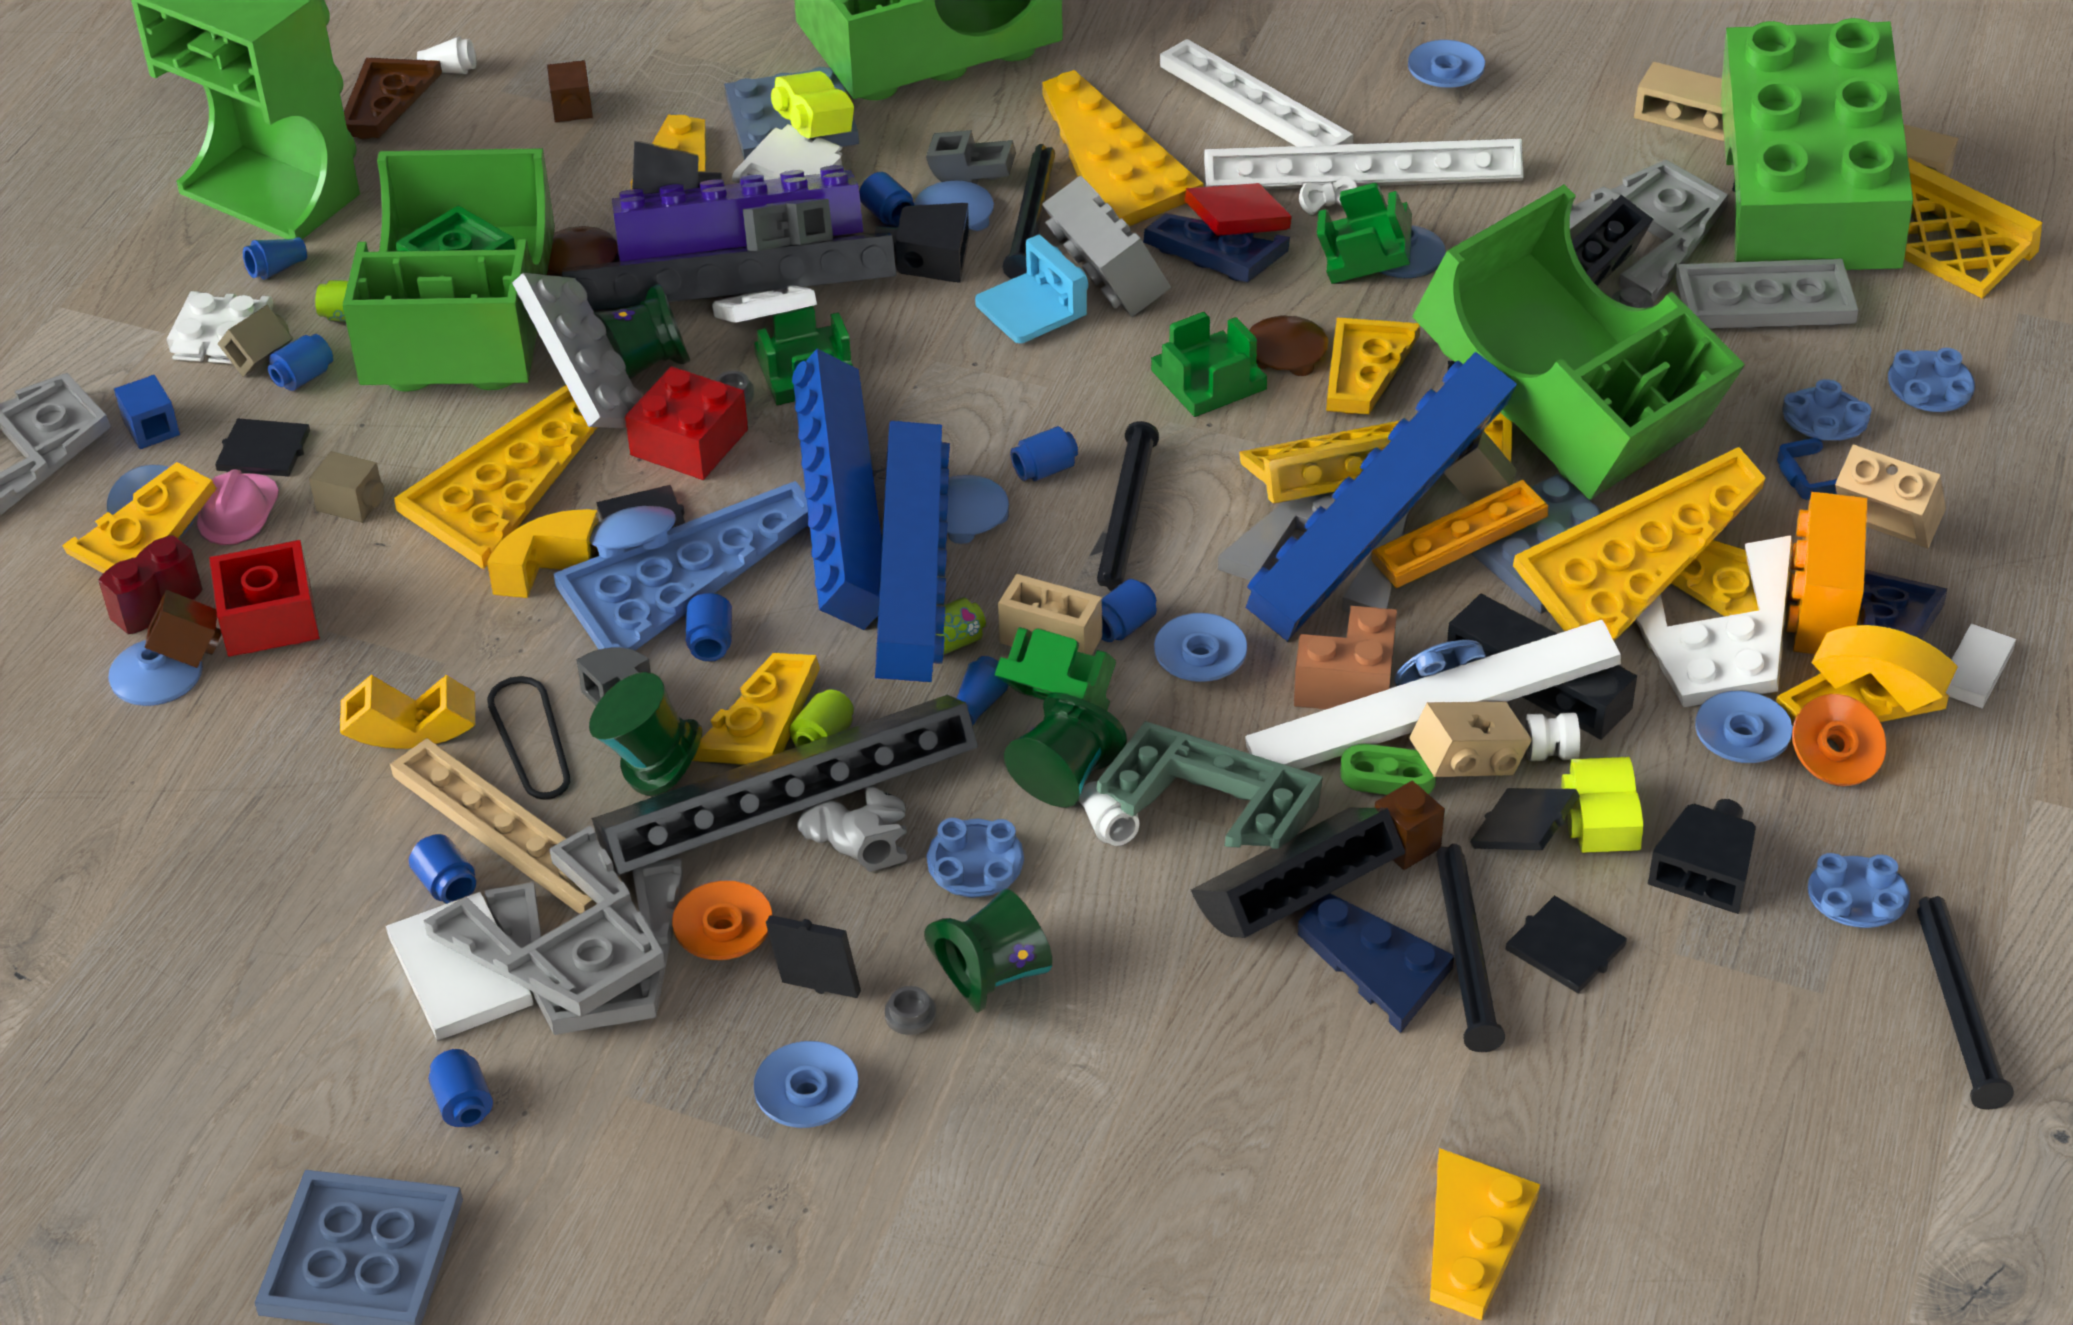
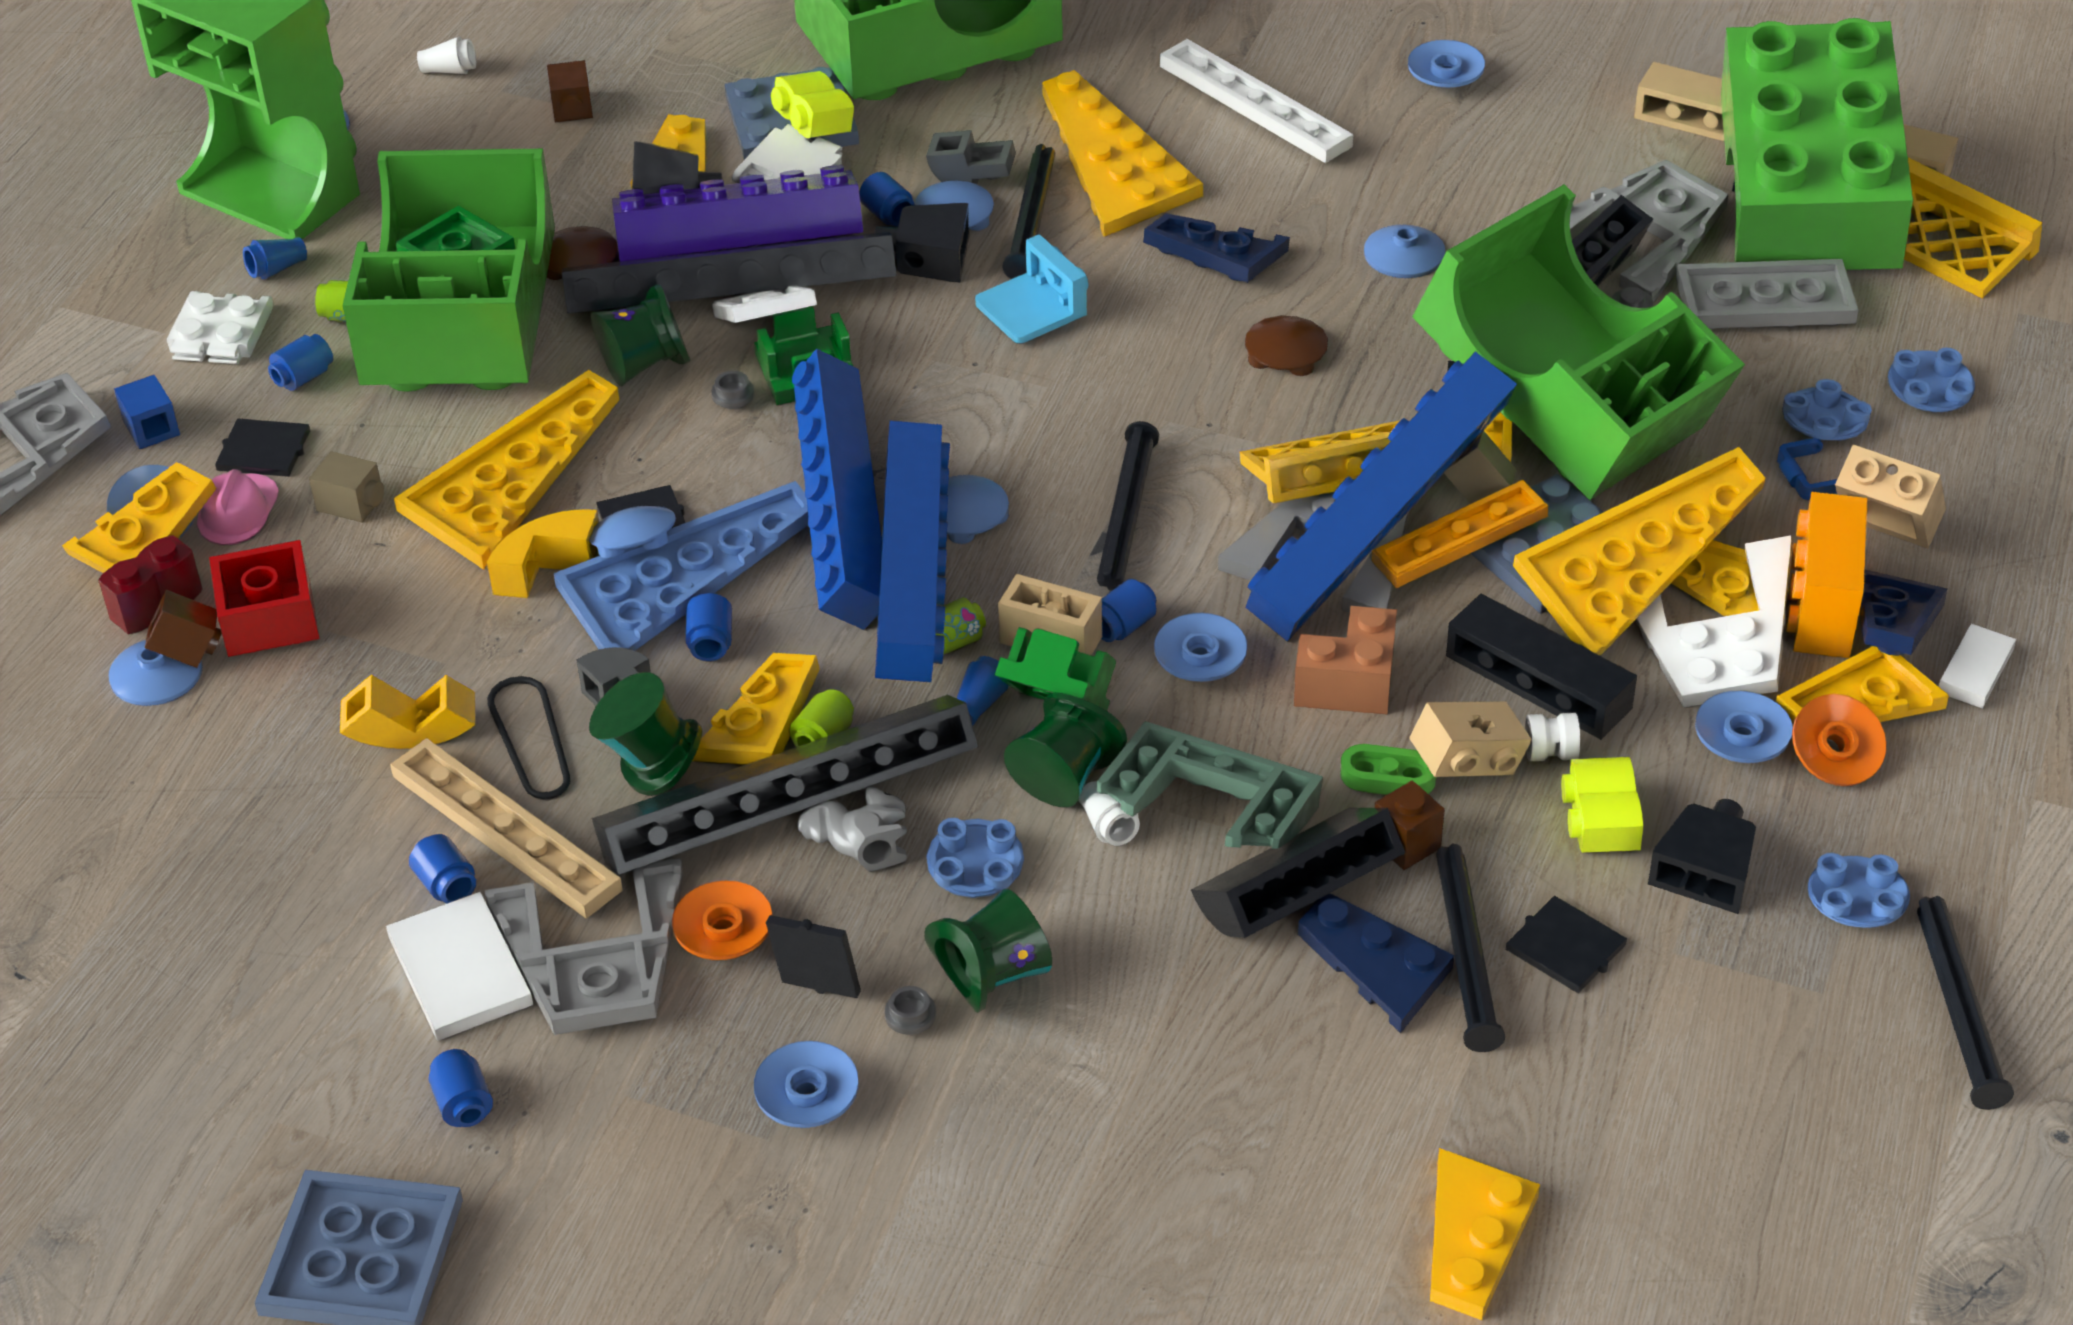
dark tan brick [217,305,293,377] -> none
reddish brown wing [344,58,442,139] -> none
light grey wing [423,826,666,1017] -> none
light grey plate [512,273,643,428] -> none
red brick [625,366,748,480] -> none
dark grey brick [743,199,833,251] -> none
blue brick [1010,426,1078,481] -> none
light grey wedge [1042,175,1172,317] -> none
green panel [1151,312,1267,417] -> none
red tile [1185,183,1292,236] -> none
white tile [1204,139,1524,190] -> none
white tile [1245,620,1621,769] -> none
white piece [1299,176,1357,215] -> none
green panel [1317,183,1412,284] -> none
yellow wing [1326,317,1420,414] -> none
medium blue dish [1394,640,1486,686] -> none
black piece [1470,788,1580,850] -> none
yellow brick [1811,625,1958,713] -> none

